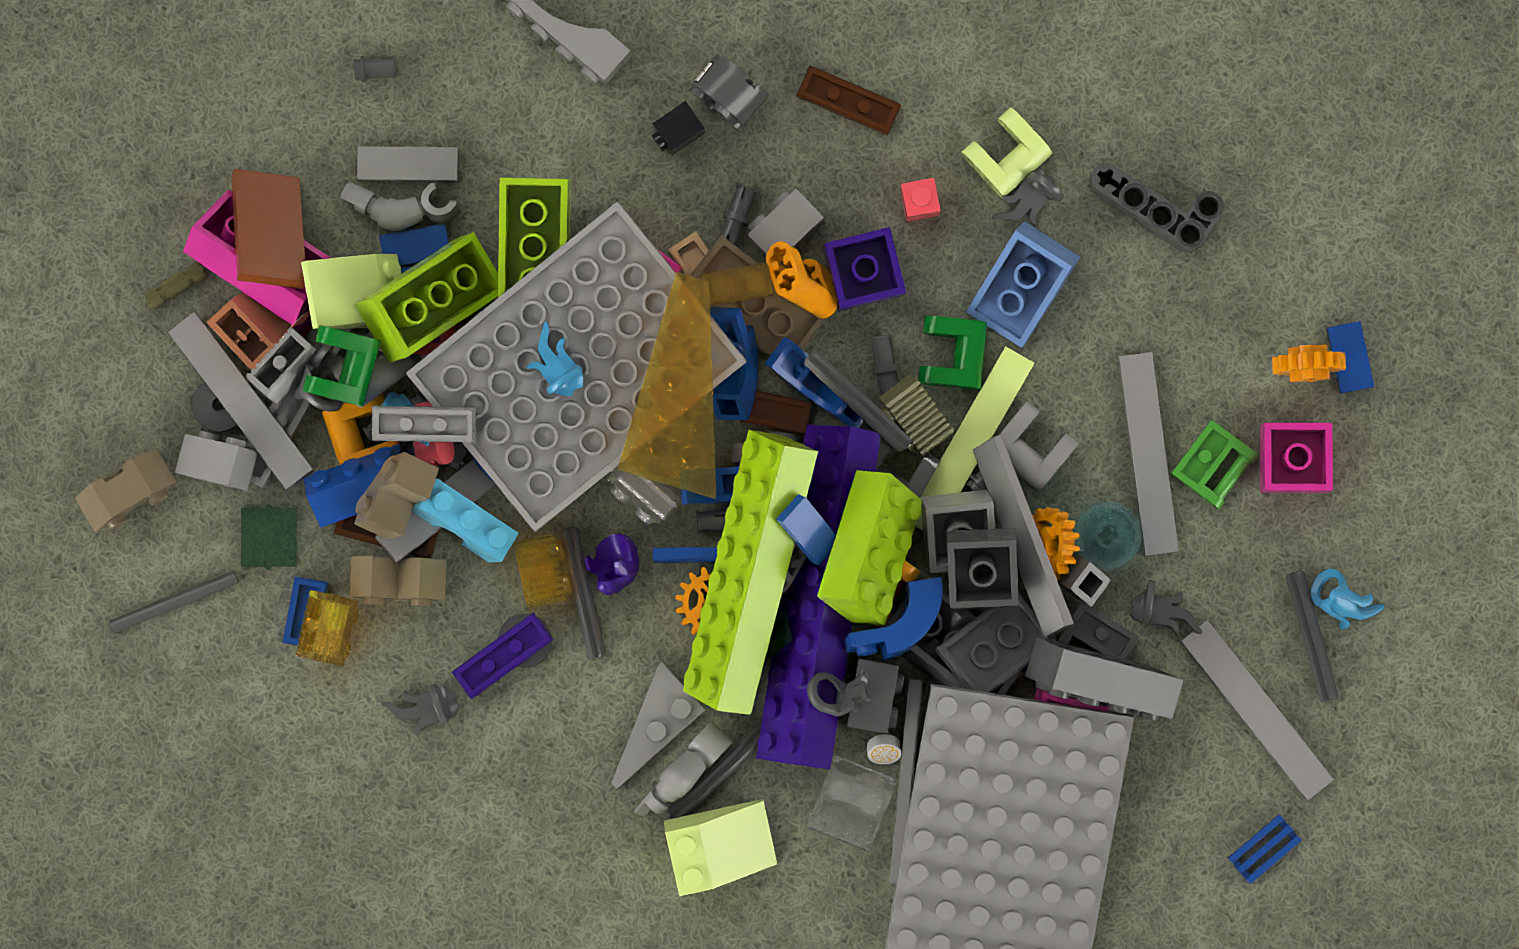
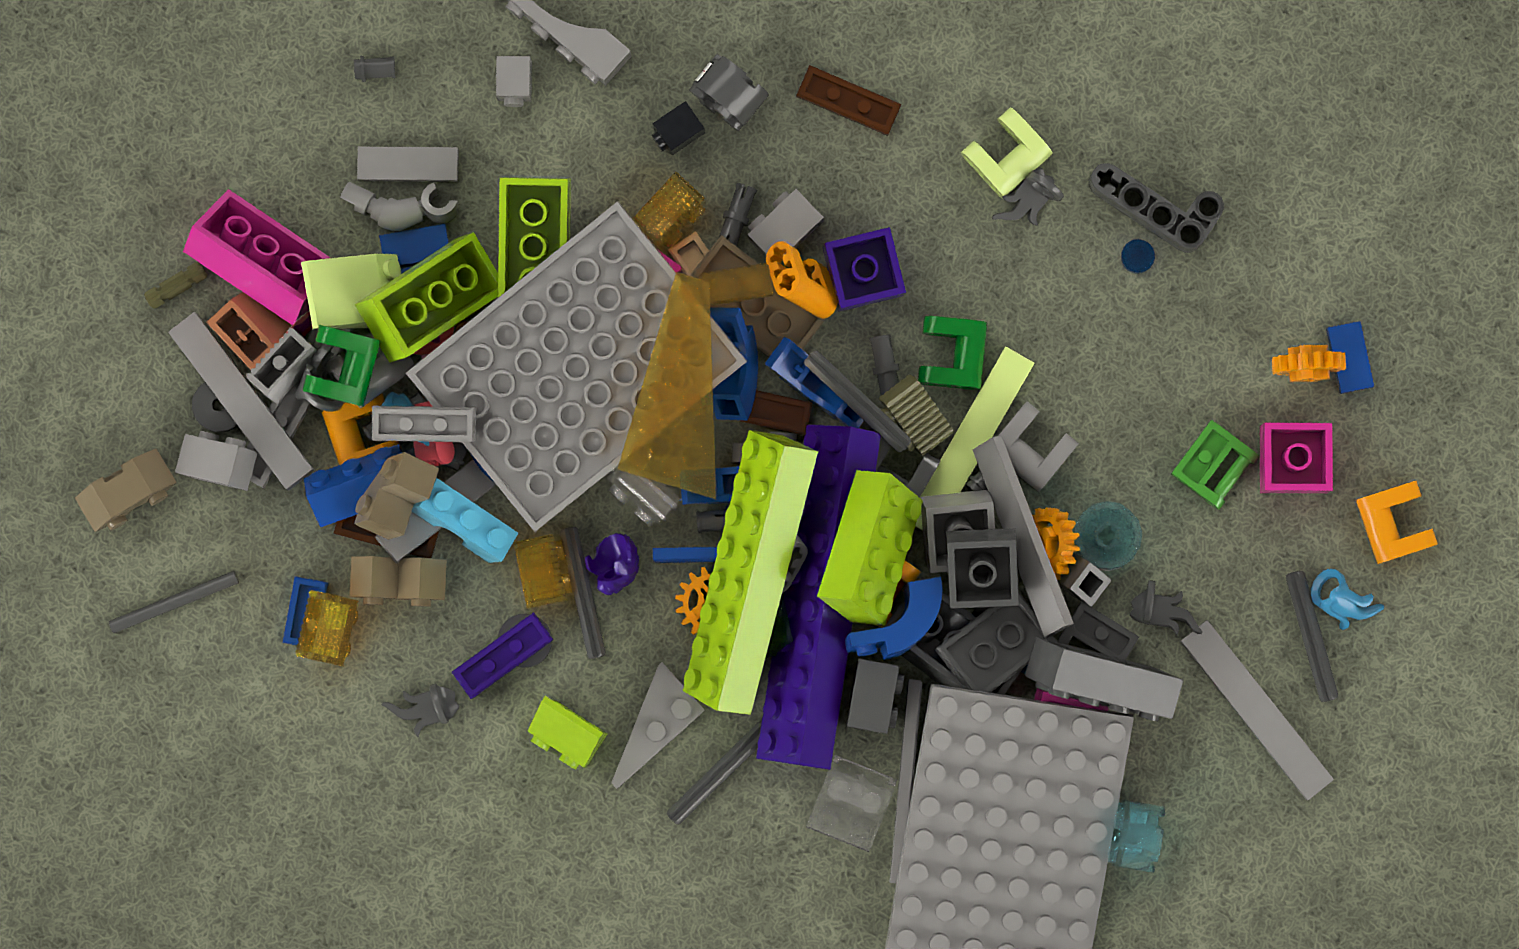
dark orange tile [231,169,305,289] -> none
clear green piece [241,505,297,570] -> none
dark azure piece [527,321,583,396] -> none
light grey piece [634,722,732,817] -> none
yellowish green slope [664,799,777,896] -> none
blue tile [776,494,836,566] -> none
dark grey piece [807,669,872,716] -> none
white tile [867,734,901,764] -> none
coral brick [900,178,941,222] -> none
medium blue slope [966,221,1081,348] -> none
light grey tile [1118,352,1179,556] -> none
blue tile [1228,814,1302,884] -> none
none -> light grey brick [496,56,532,107]
none -> lime slope [528,696,607,770]
none -> clear yellow brick [632,172,706,251]
none -> clear light blue brick [1108,800,1165,873]
none -> clear blue tile [1121,239,1155,274]
none -> light orange connector [1356,481,1438,564]

